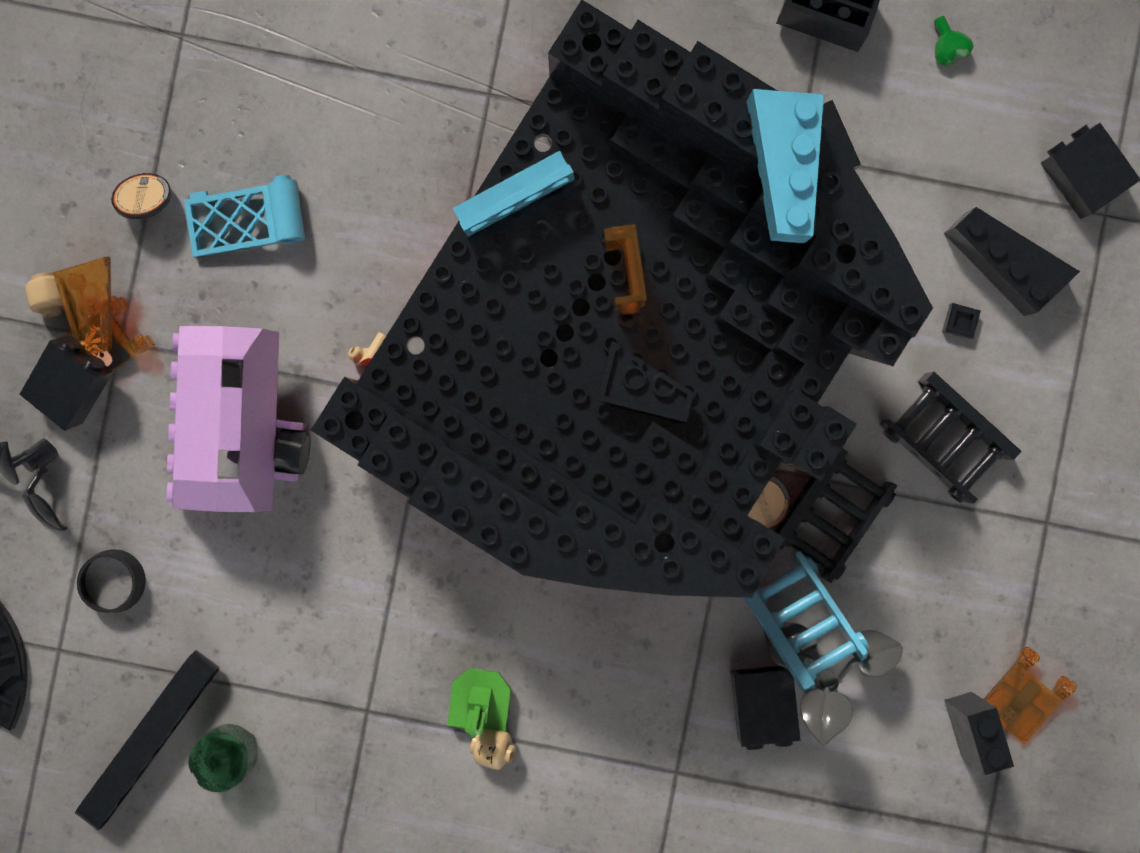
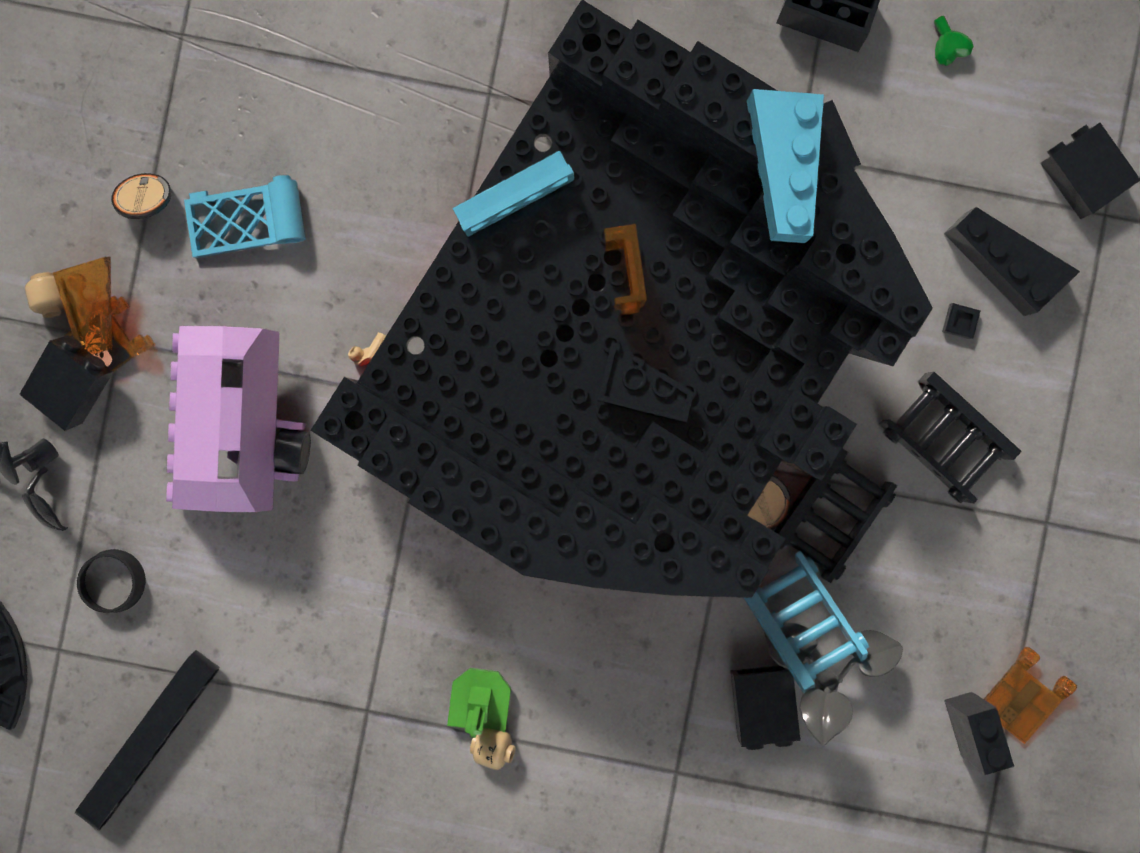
clear green brick [188,724,258,793] -> none

